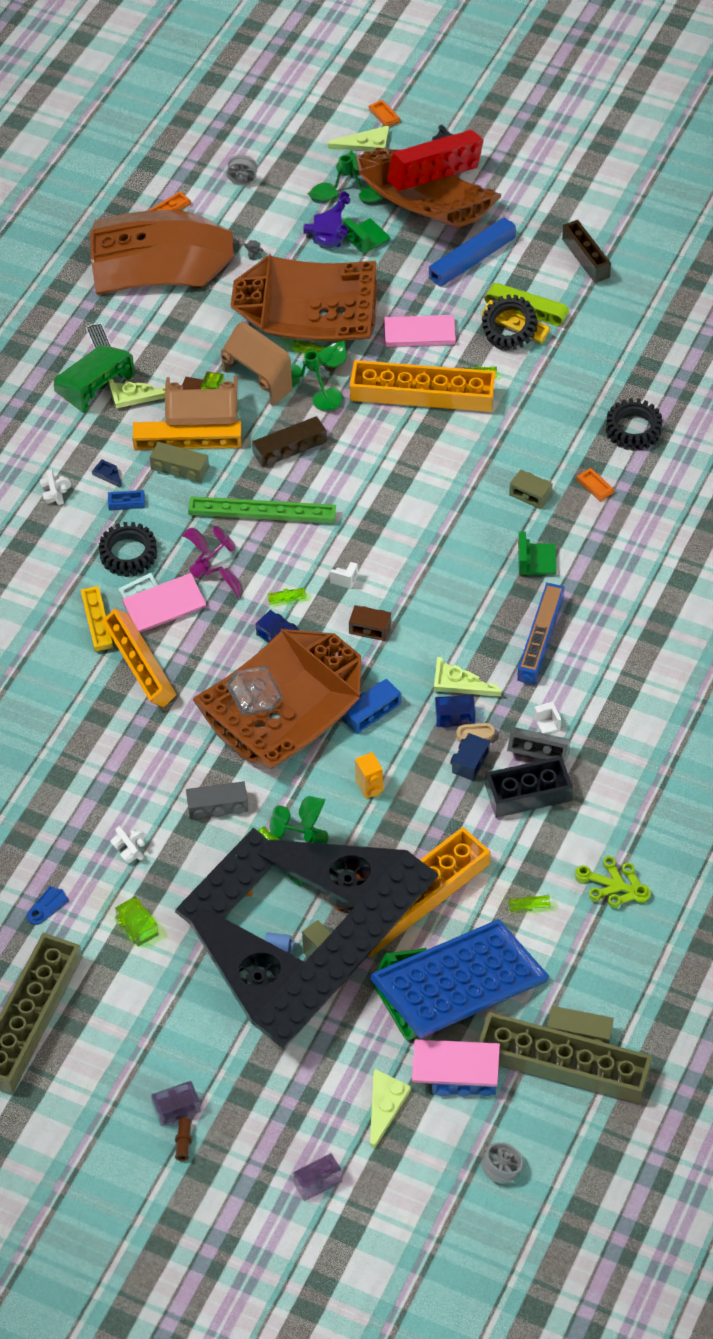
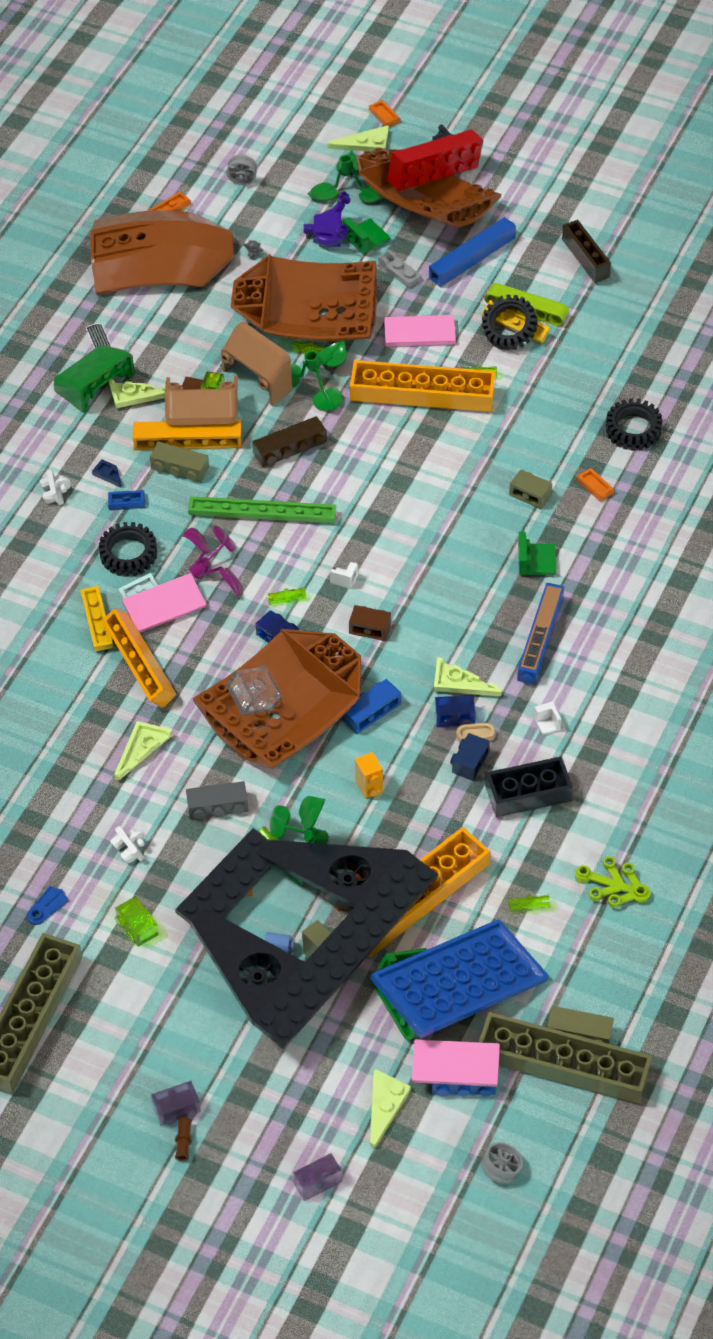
dark grey brick [507,727,571,763] -> none
none -> yellowish green wing [114,721,173,780]
none -> light grey hinge [378,250,422,288]

